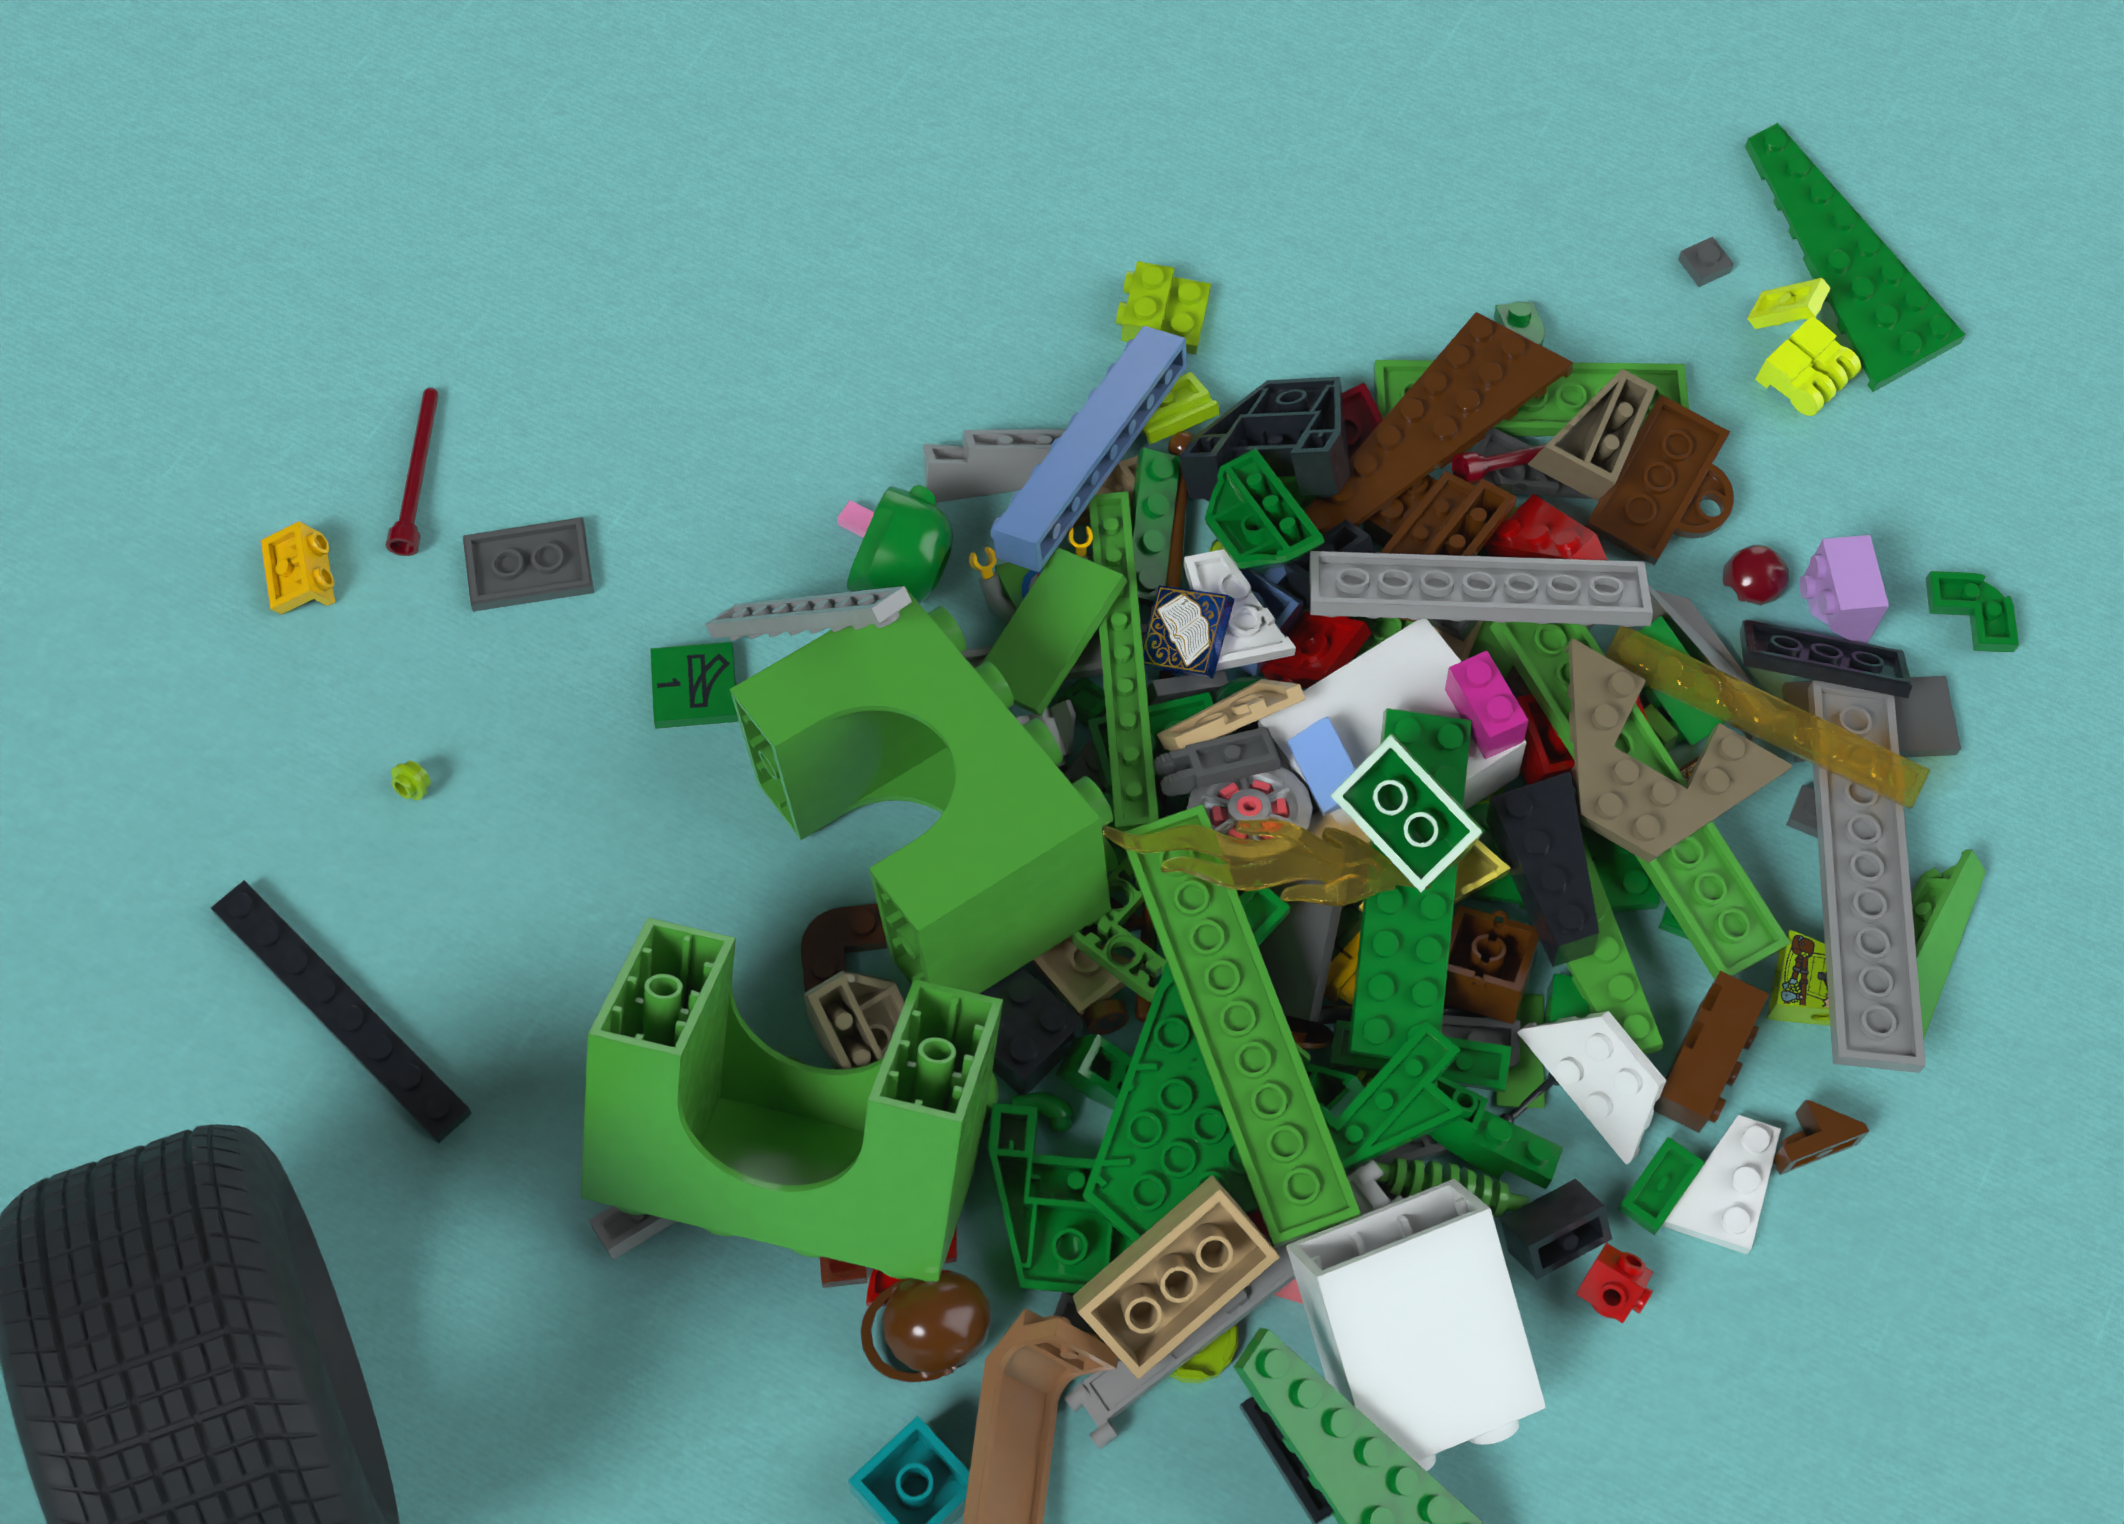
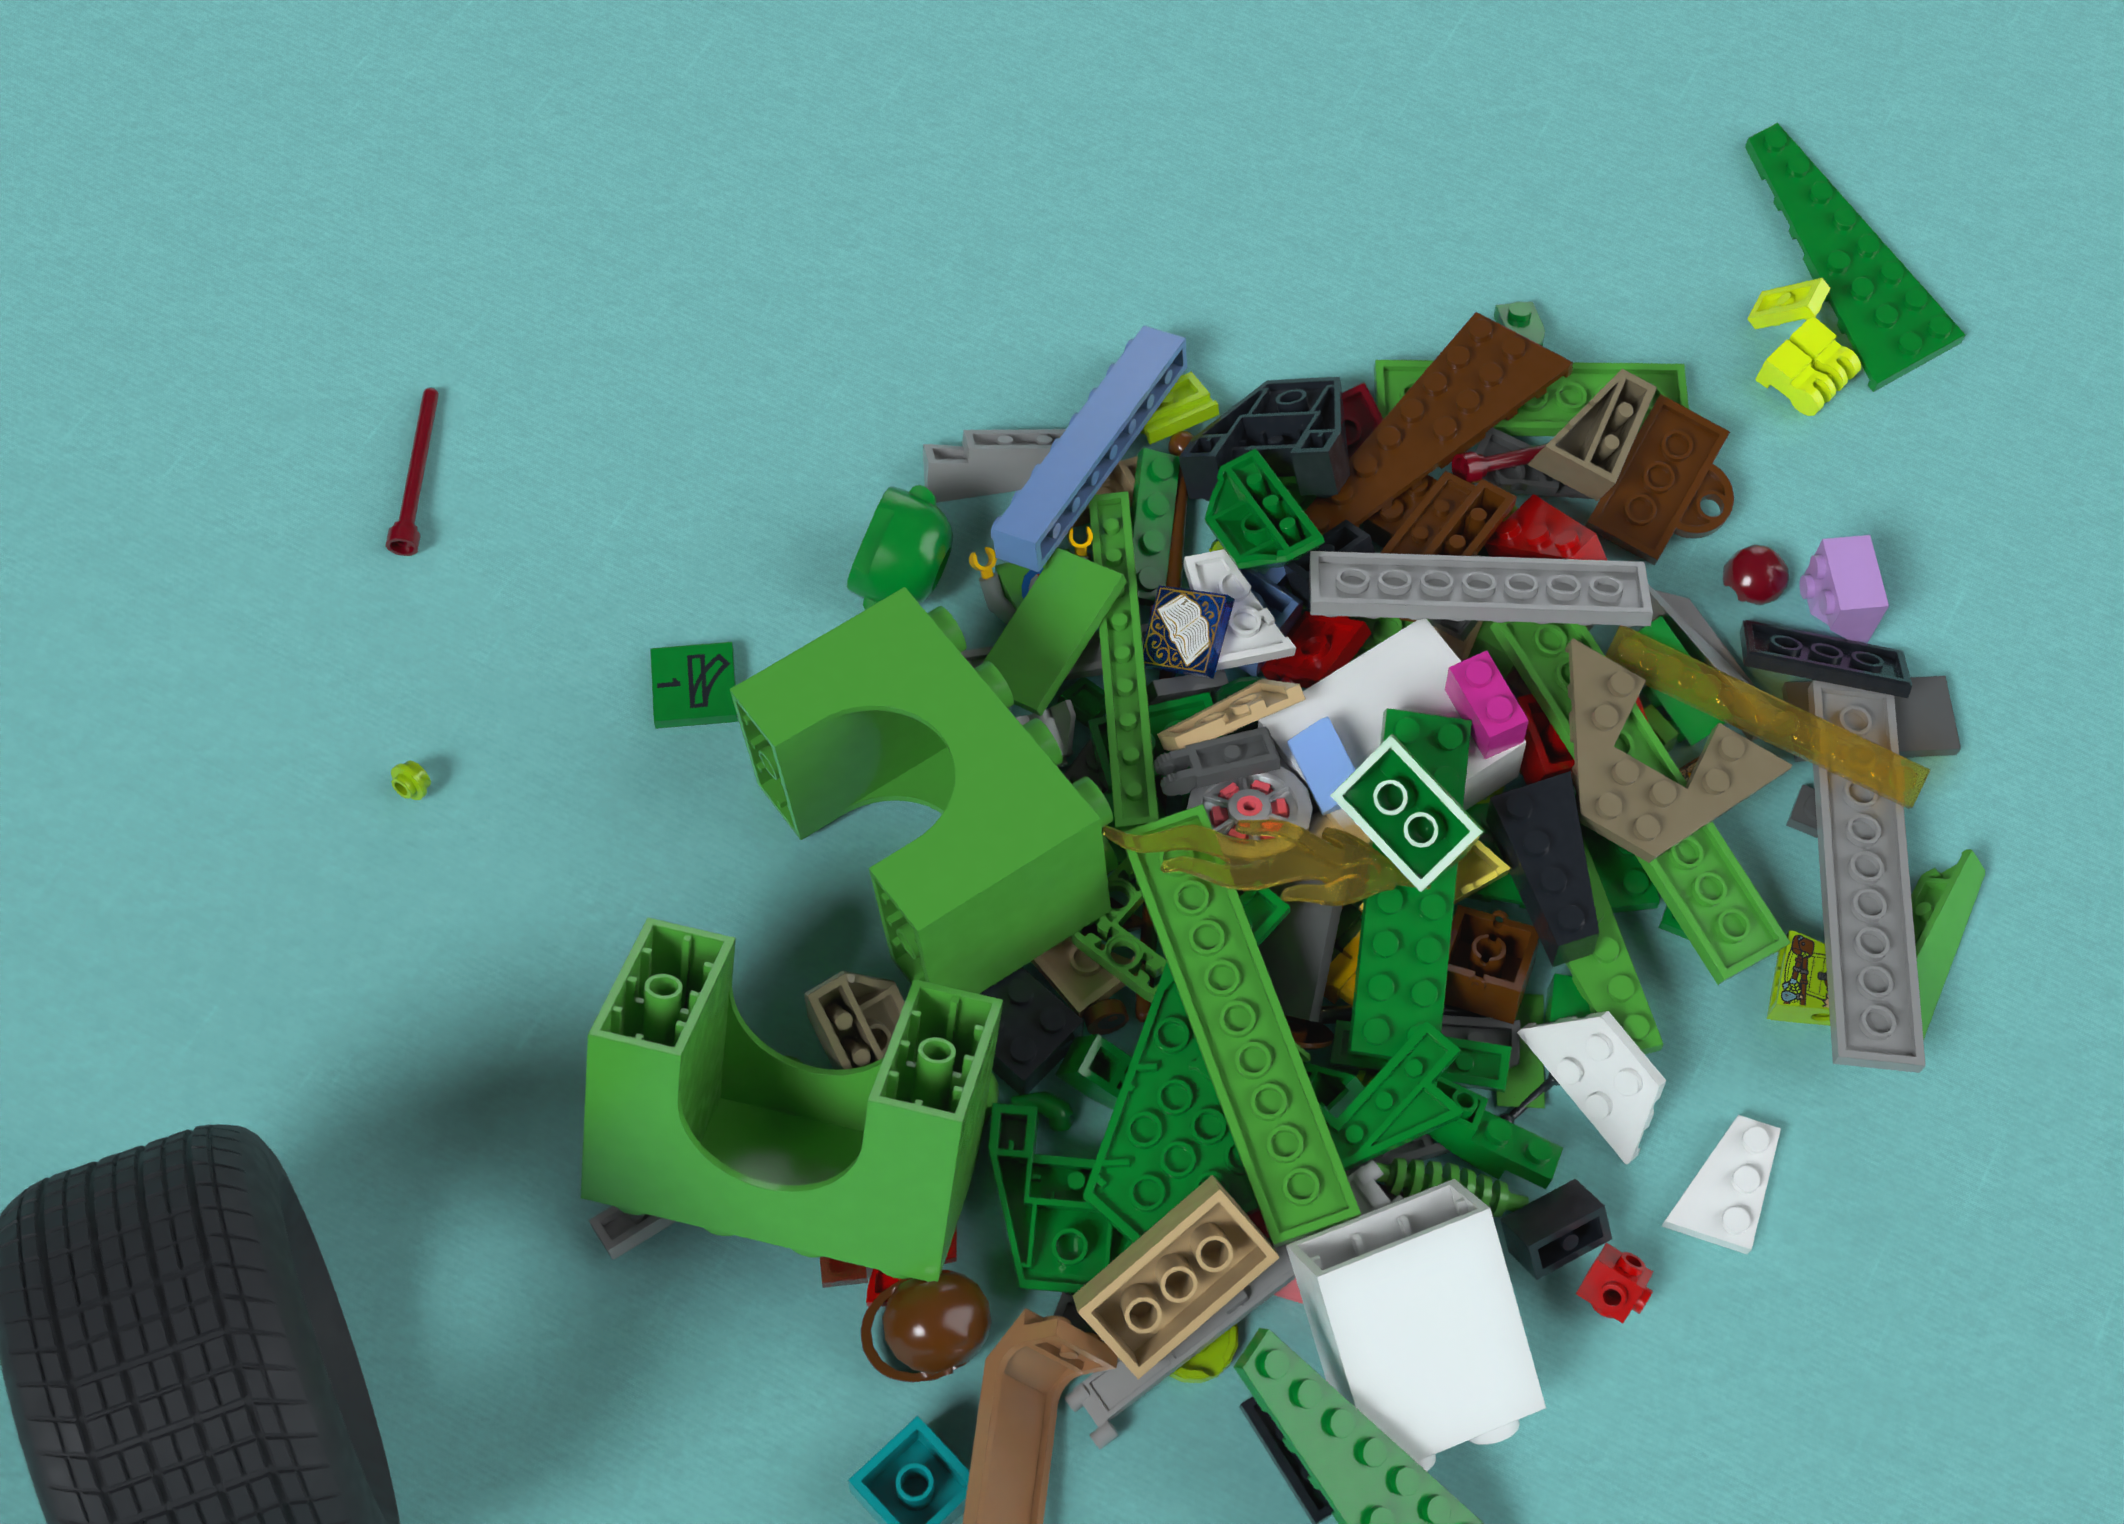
black plate [211,880,472,1144] -> none
yellow bracket [261,521,335,615] -> none
dark grey tile [463,517,594,612] -> none
light grey plate [705,586,912,641] -> none
reddish brown plate [801,903,887,992] -> none
bright pink piece [837,500,874,538] -> none
lime plate [1116,261,1211,355] -> none
green plate [1617,1137,1705,1236] -> none
reddish brown wedge [1653,971,1769,1133] -> none
dark grey plate [1678,236,1734,287] -> none
reddish brown slope [1773,1100,1869,1175] -> none
green plate [1926,571,2019,653] -> none

